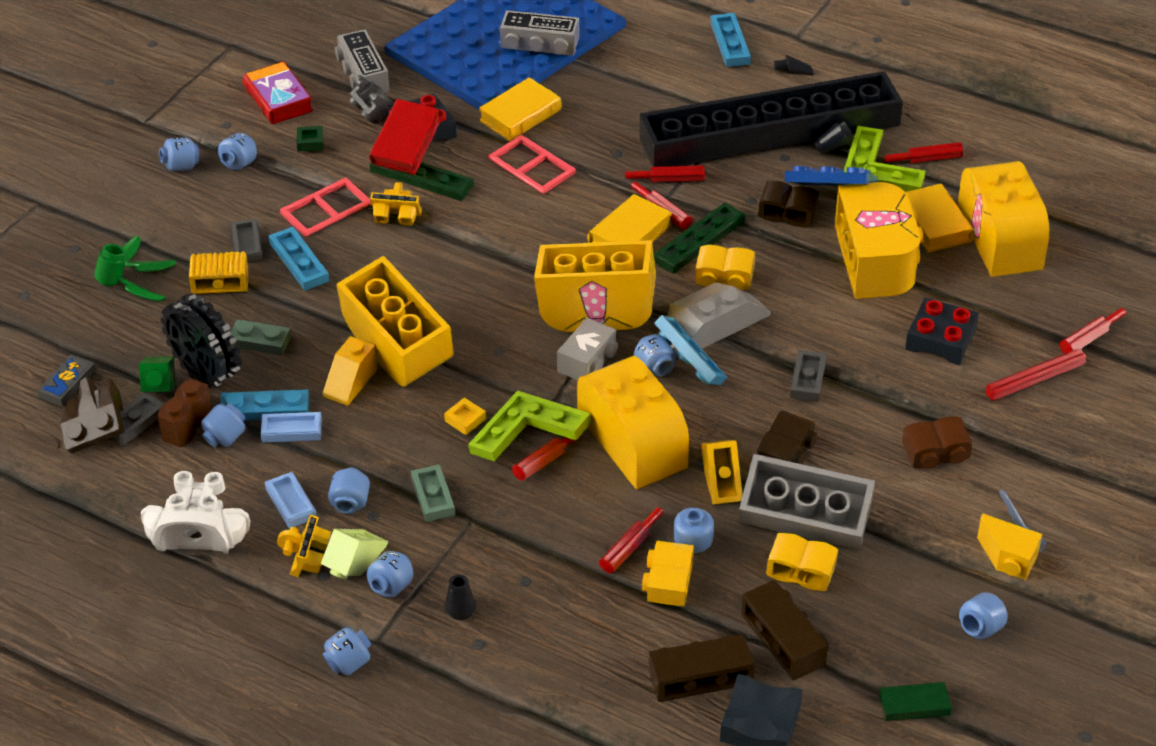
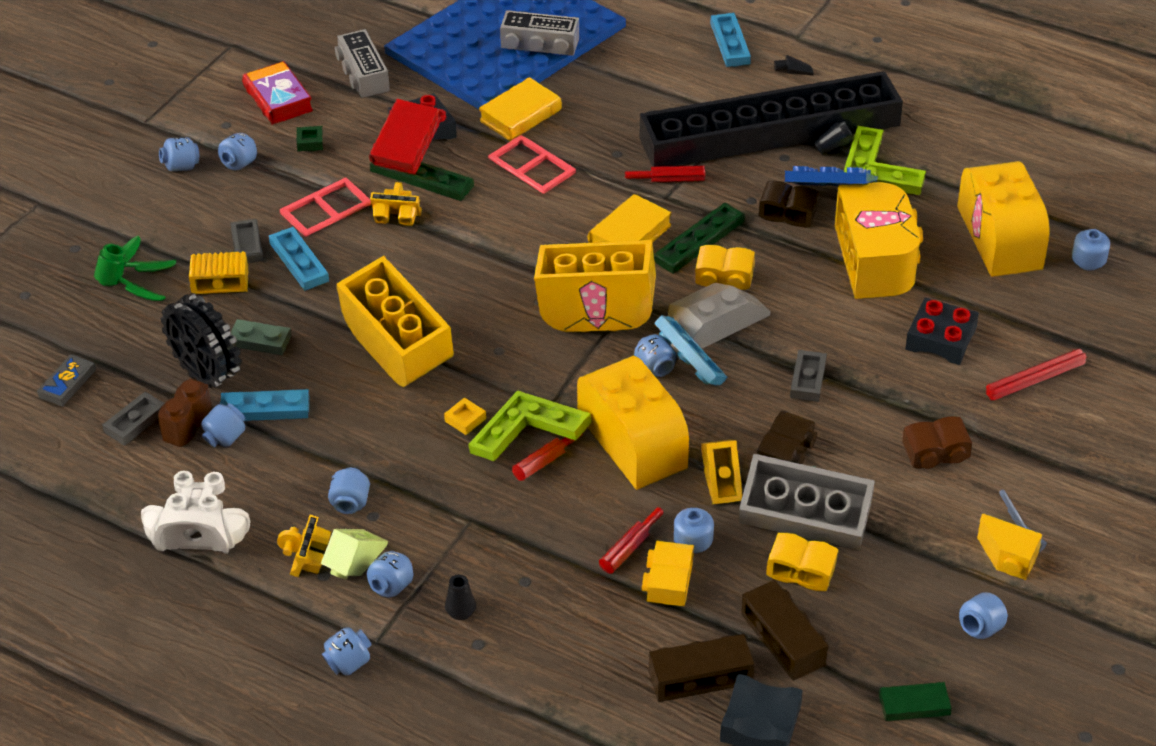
dark brown plate [60,377,125,454] -> none
green brick [139,356,176,392] -> none
light blue tile [261,412,322,443] -> none
light blue tile [264,472,317,529] -> none
yellow slope [323,336,378,406] -> none
dark grey piece [349,75,394,123] -> none
sand green plate [410,464,455,522] -> none
light grey brick [557,318,618,381] -> none
axle [631,181,693,230] -> none
red axle [884,142,963,164] -> none
yellow piece [905,184,975,253] -> none
axle [1059,308,1126,354] -> none
none -> medium blue head [1072,229,1110,270]

